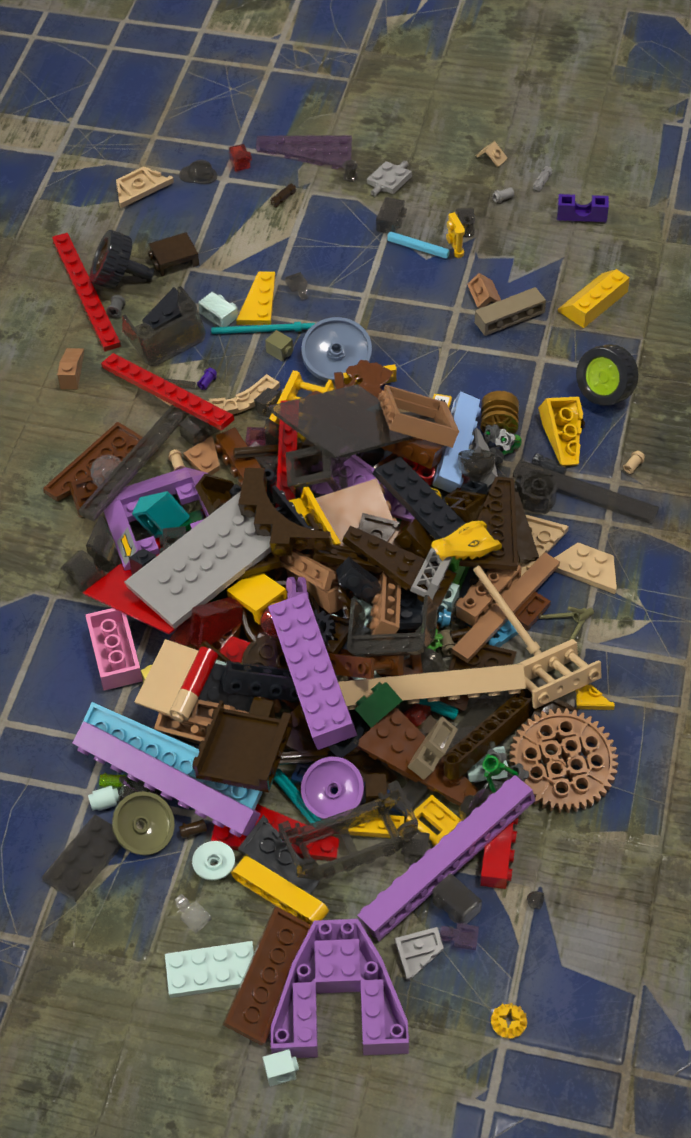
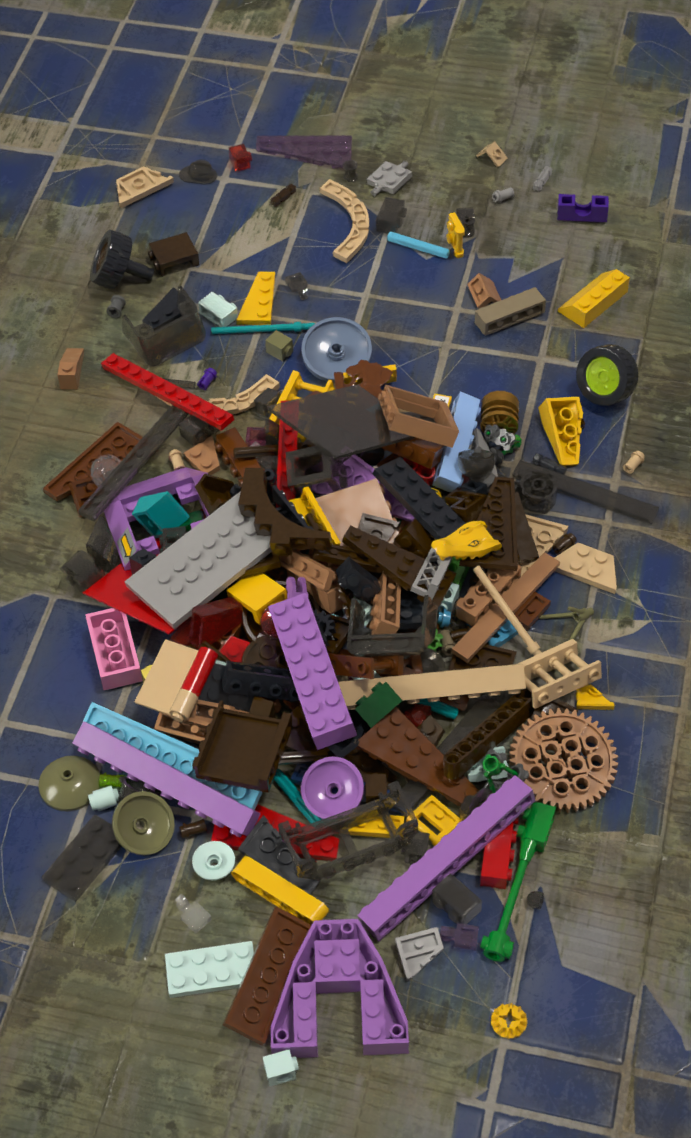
red plate [52,232,121,352] -> none
dark tan slope [407,716,458,780] -> none
none -> olive dish [39,756,101,811]
none -> tan plate [320,179,369,263]
none -> green bar [480,802,556,962]
none -> dark brown pin [552,533,577,555]

